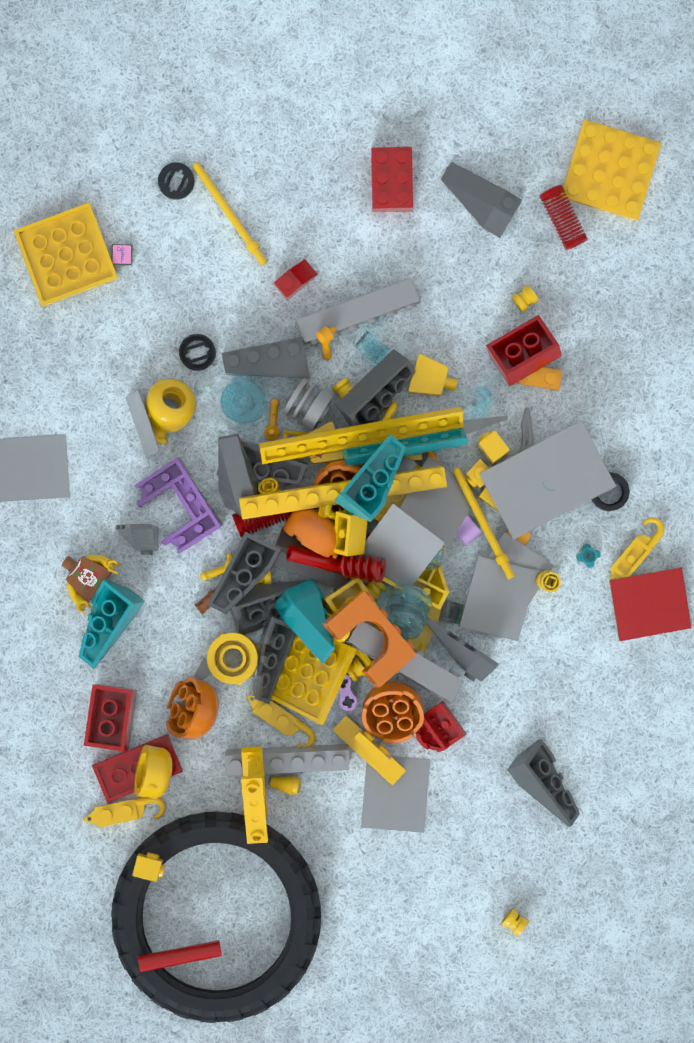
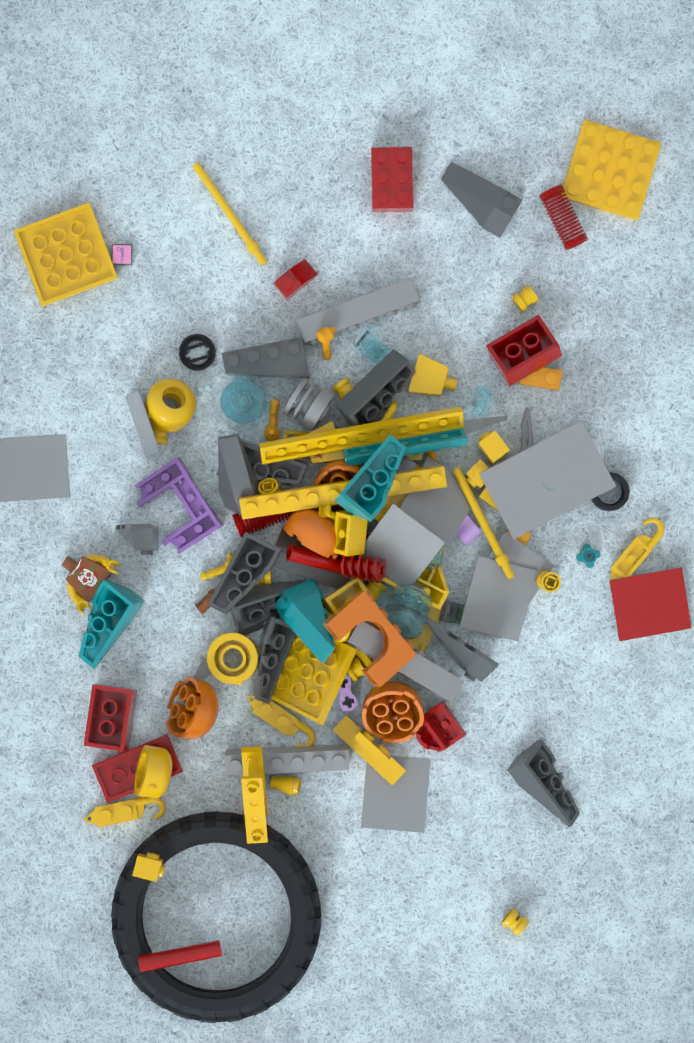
black piece [158,162,195,200] -> none

